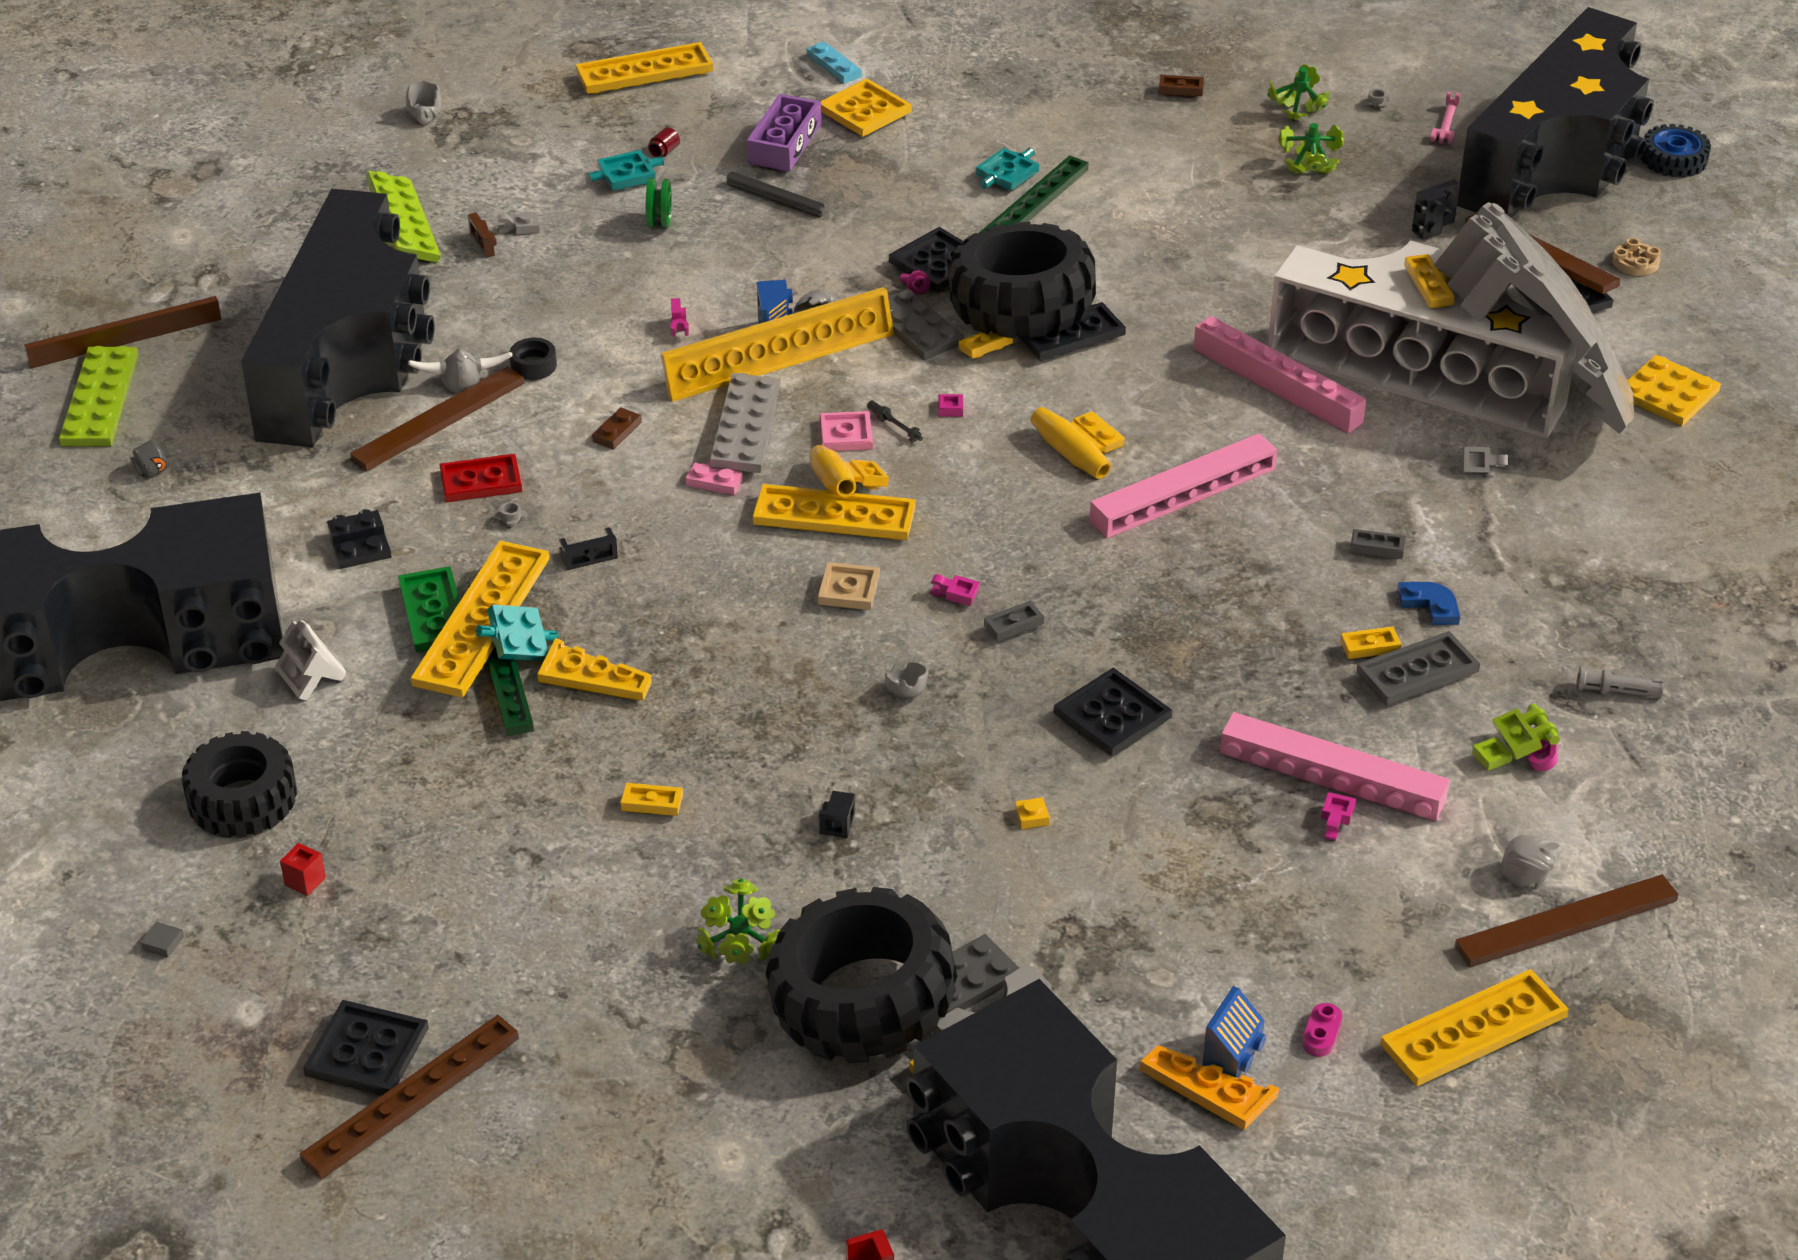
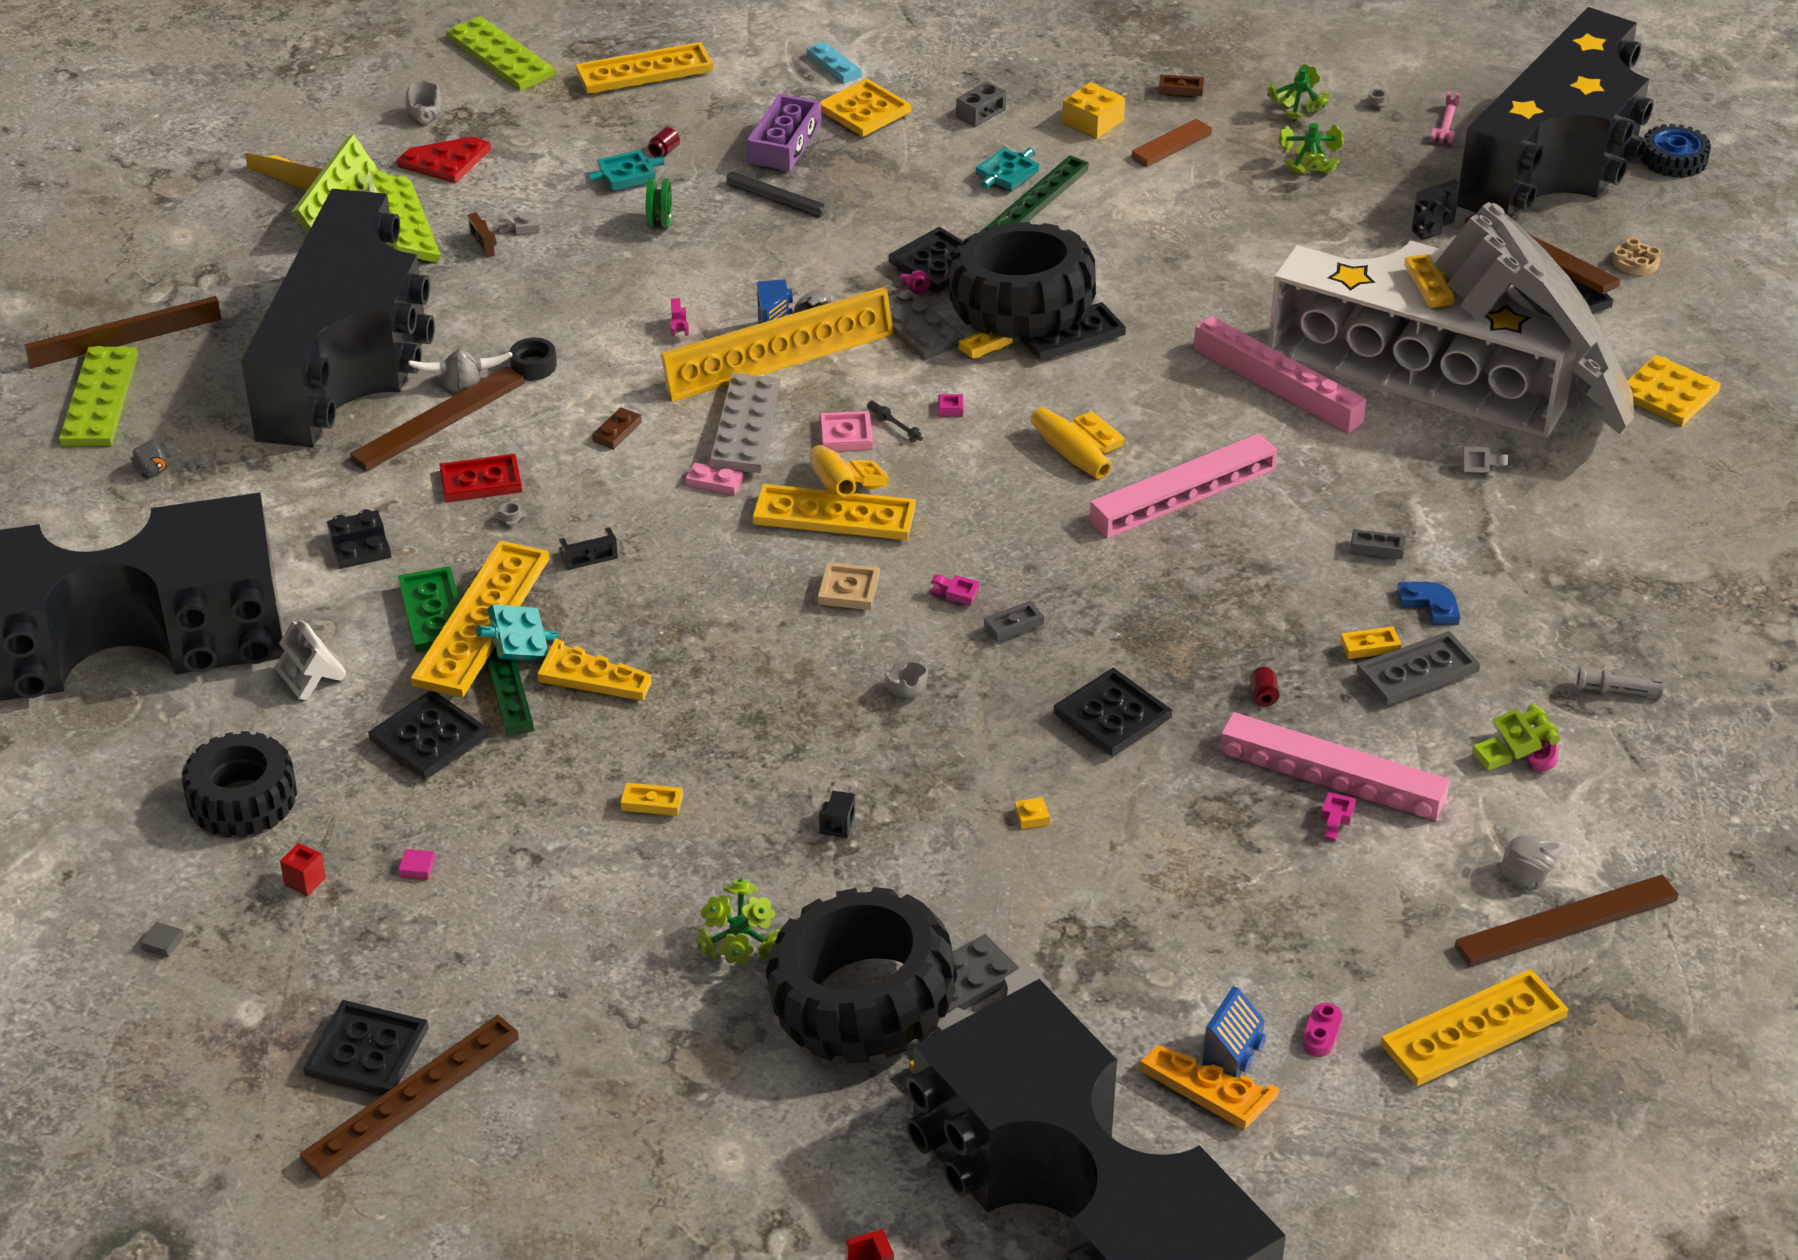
none -> yellow wedge [245,152,323,190]
none -> lime plate [291,134,379,234]
none -> black plate [368,690,489,780]
none -> red plate [397,137,491,184]
none -> dark pink tile [399,849,435,879]
none -> lime plate [446,16,556,91]
none -> dark grey brick [956,81,1006,127]
none -> yellow brick [1062,82,1125,139]
none -> dark orange tile [1131,118,1212,166]
none -> dark red brick [1250,666,1280,706]

